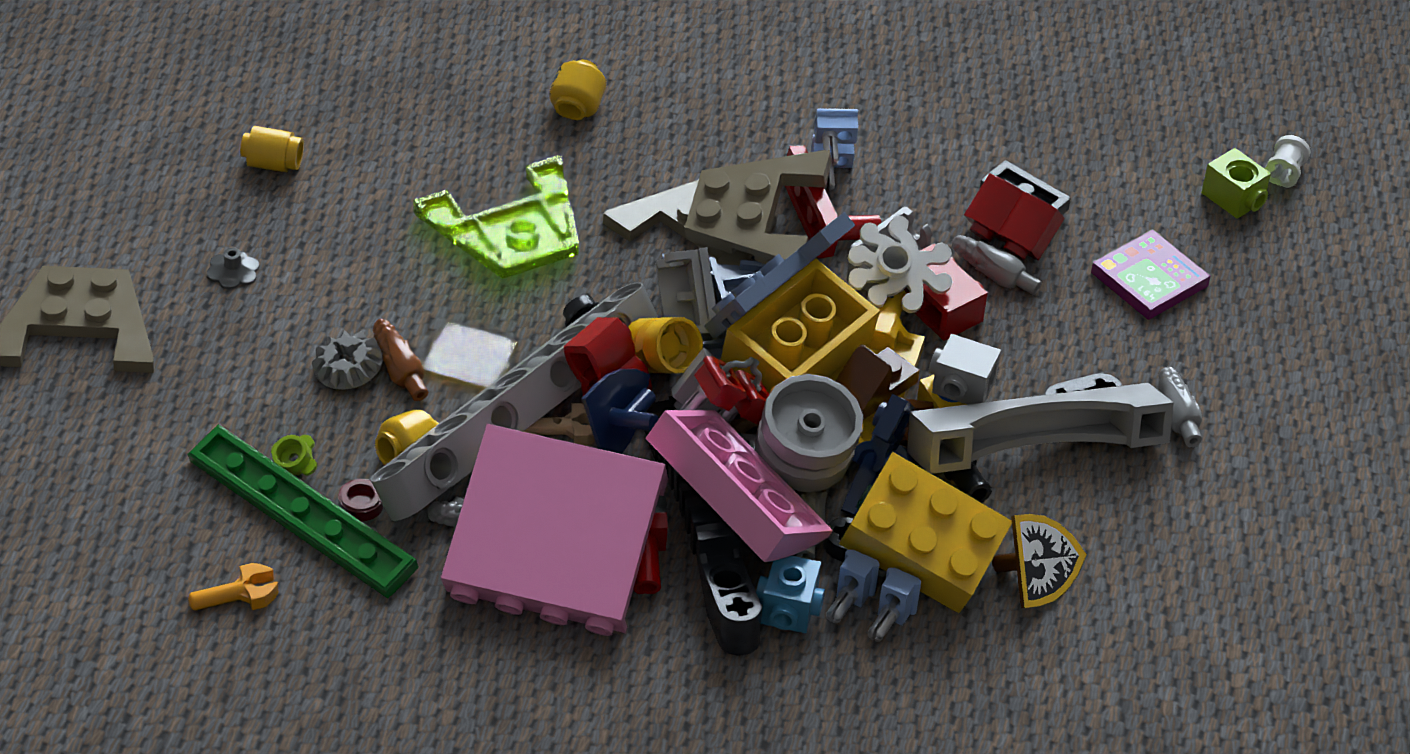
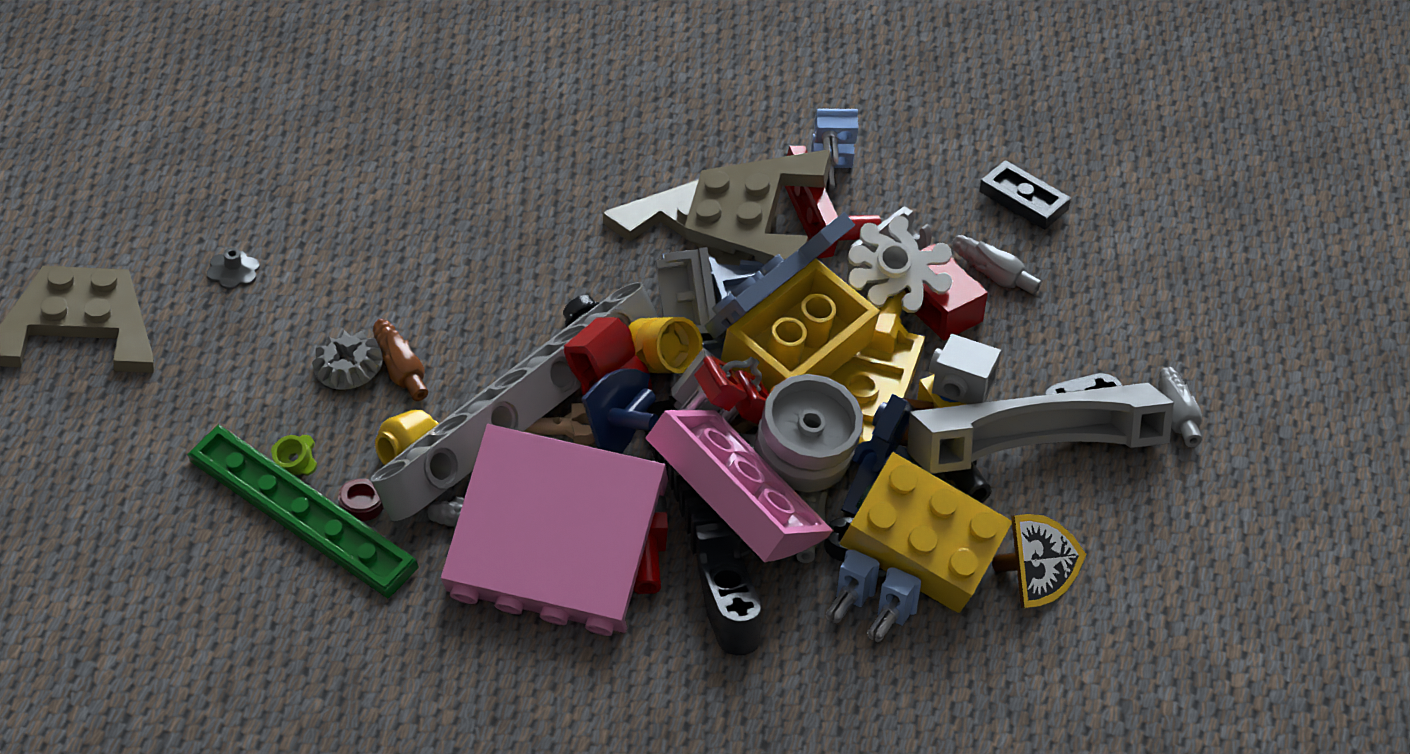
light orange bar [188,563,279,611] -> none
yellow brick [240,126,304,173] -> none
clear neon green wing [413,155,579,279] -> none
piece [423,322,518,391] -> none
yellow head [549,59,607,121] -> none
dark azure brick [756,556,825,633] -> none
reddish brown slope [835,344,919,420] -> none
red brick [964,173,1065,261] -> none
tile [1091,229,1211,320] -> none
lime brick [1201,148,1271,219] -> none
white bush [1265,135,1311,188] -> none

